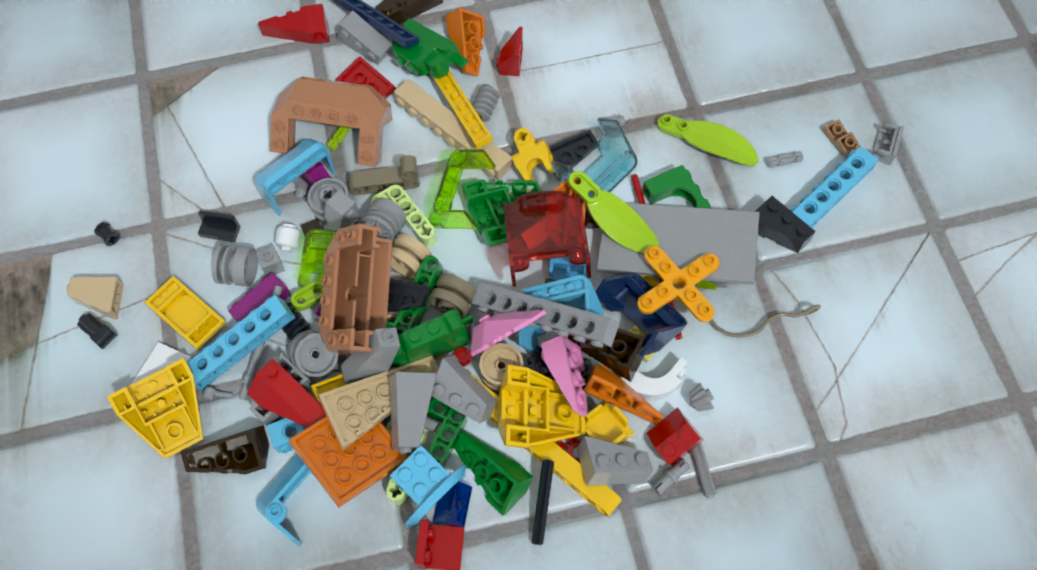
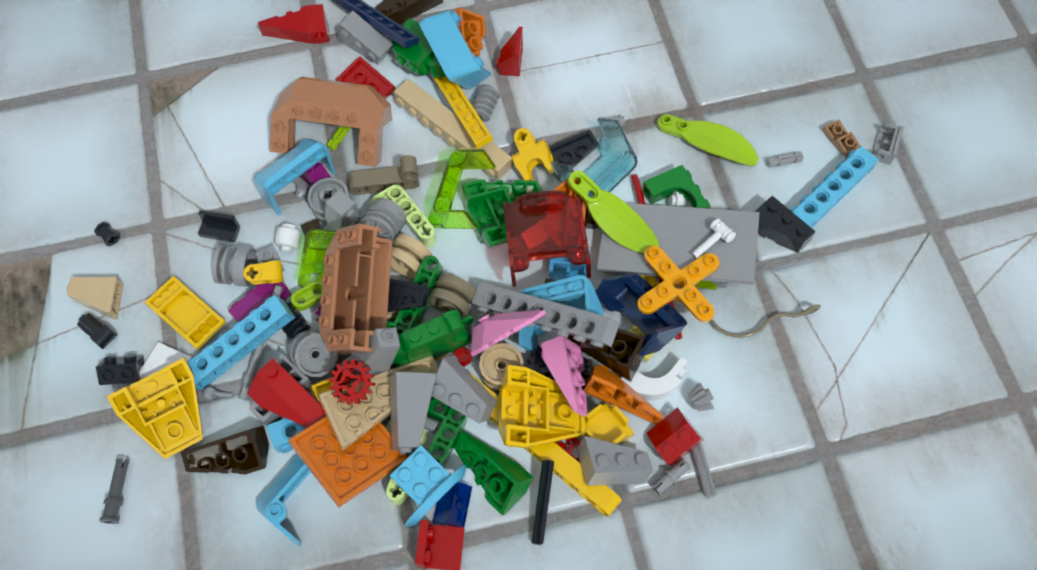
none -> black bracket [95,354,145,385]
none -> dark grey pin [99,459,130,524]
none -> yellow piece [243,261,284,285]
none -> red gear [329,359,375,405]
none -> medium azure windscreen [419,10,492,90]
none -> white plate [668,191,684,207]
none -> white piece [692,218,736,259]

